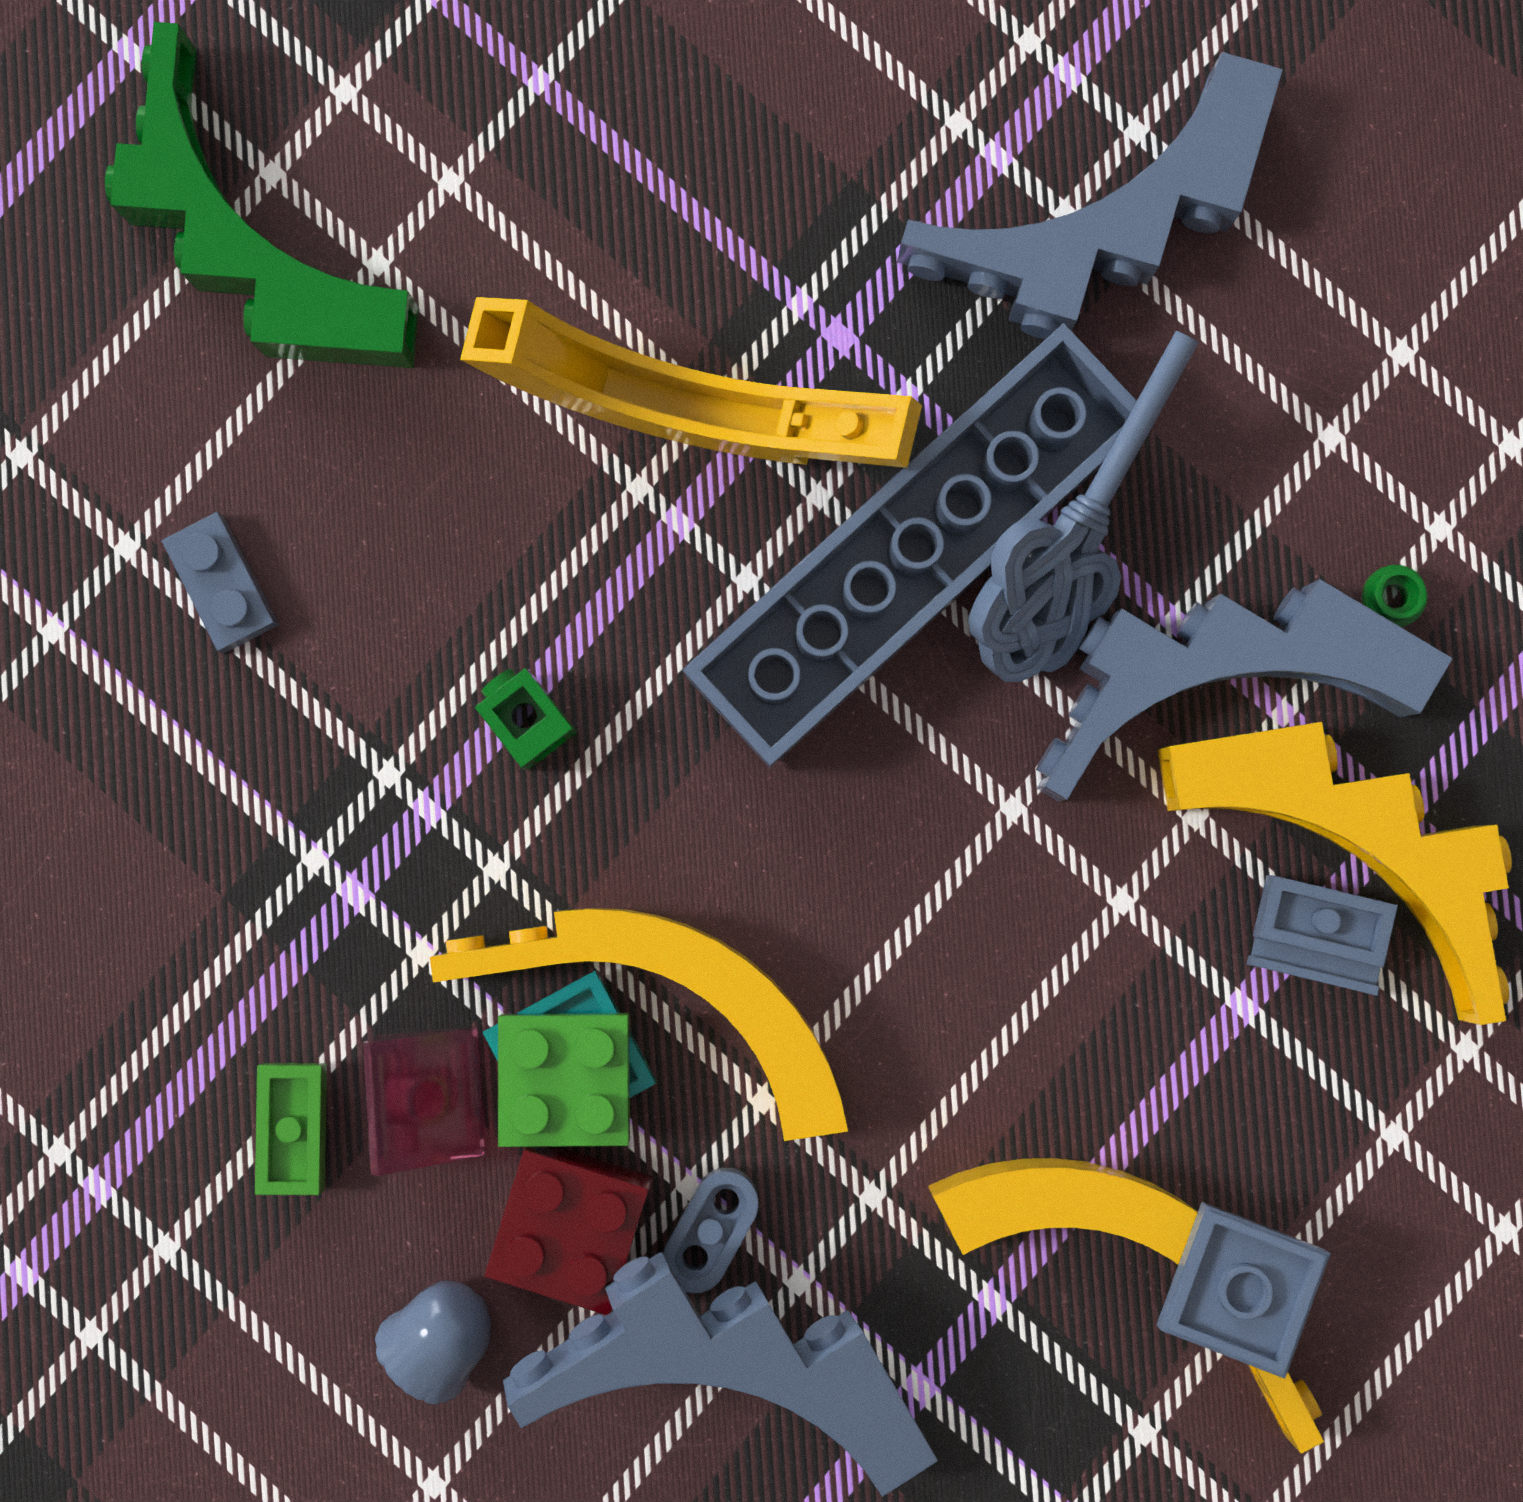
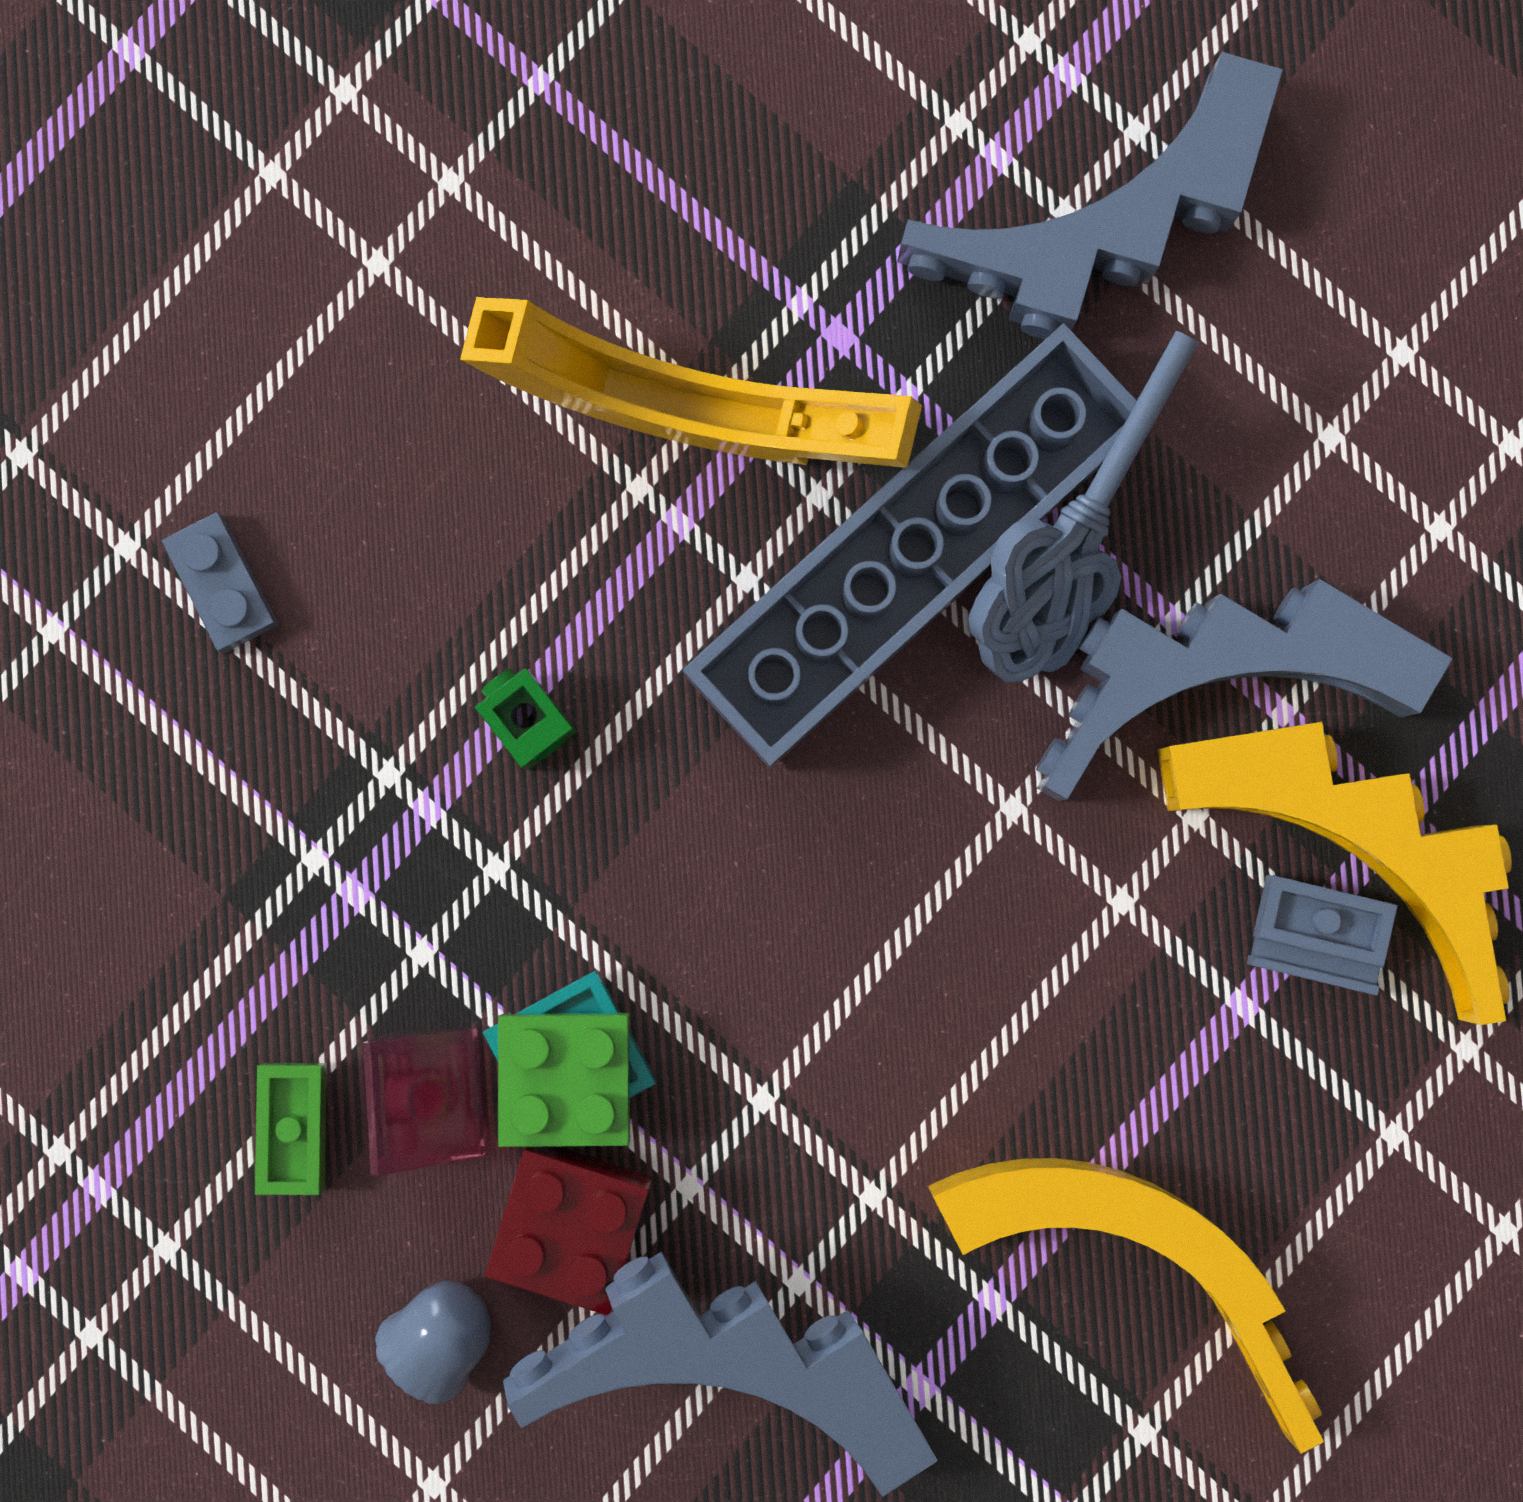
green arch [105,22,419,368] -> none
yellow arch [430,908,848,1141] -> none
sand blue plate [663,1167,758,1293] -> none
sand blue tile [1156,1202,1331,1379] -> none
green plate [1362,565,1427,627] -> none

